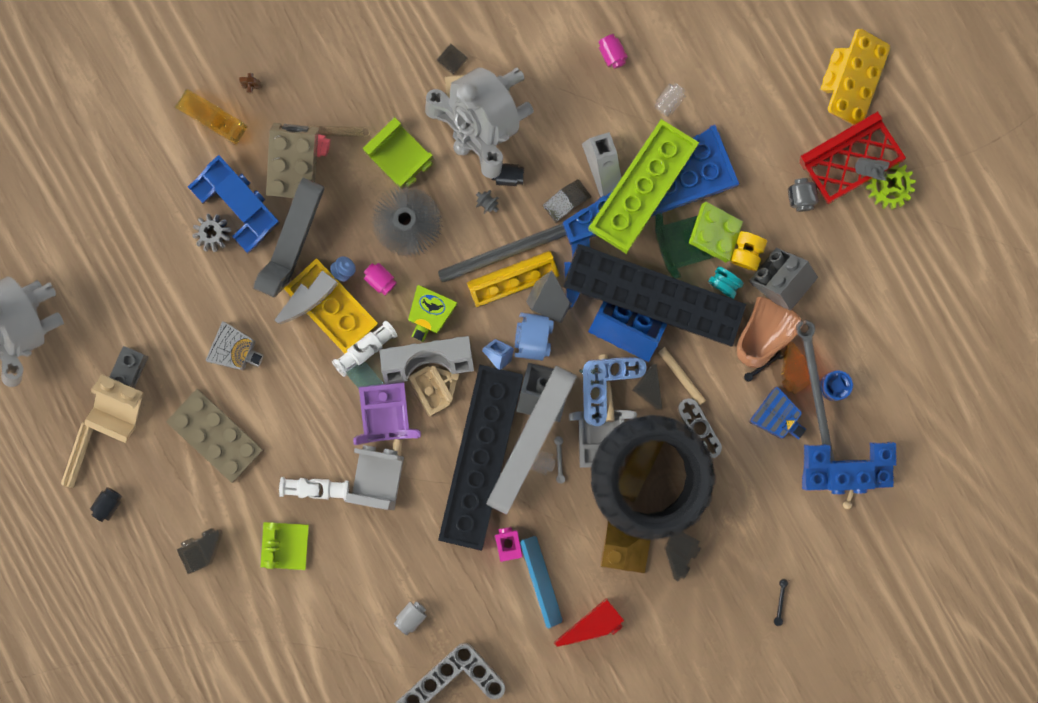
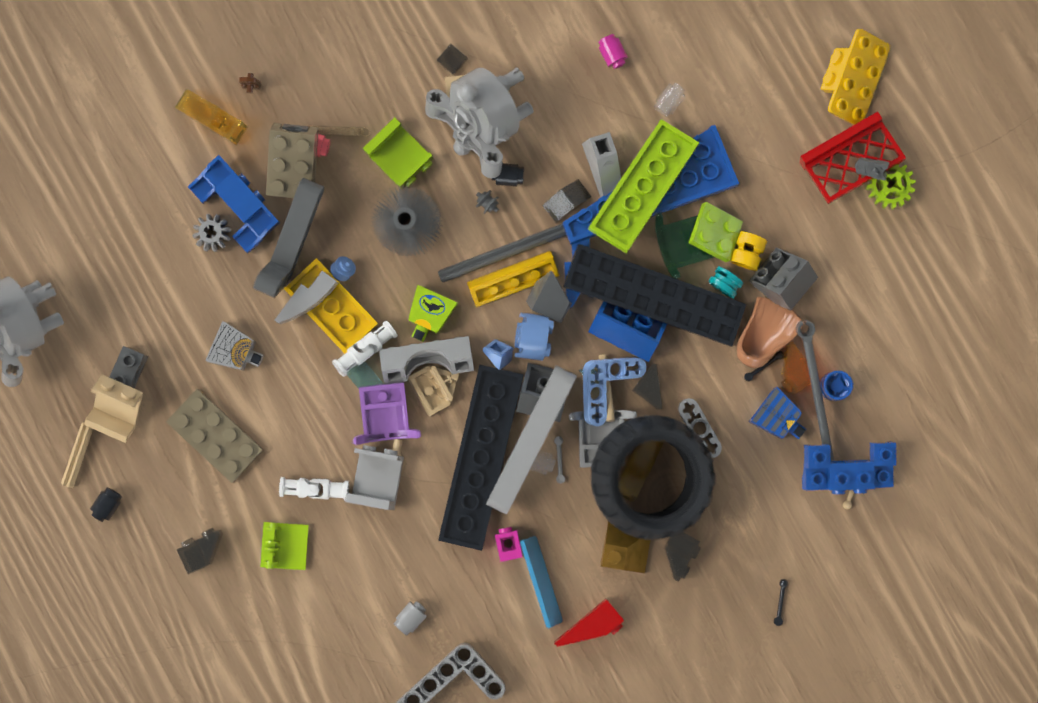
dark pink brick [364,263,397,296] -> none
tan bar [658,347,706,405] -> none
dark grey head [788,178,819,212] -> none

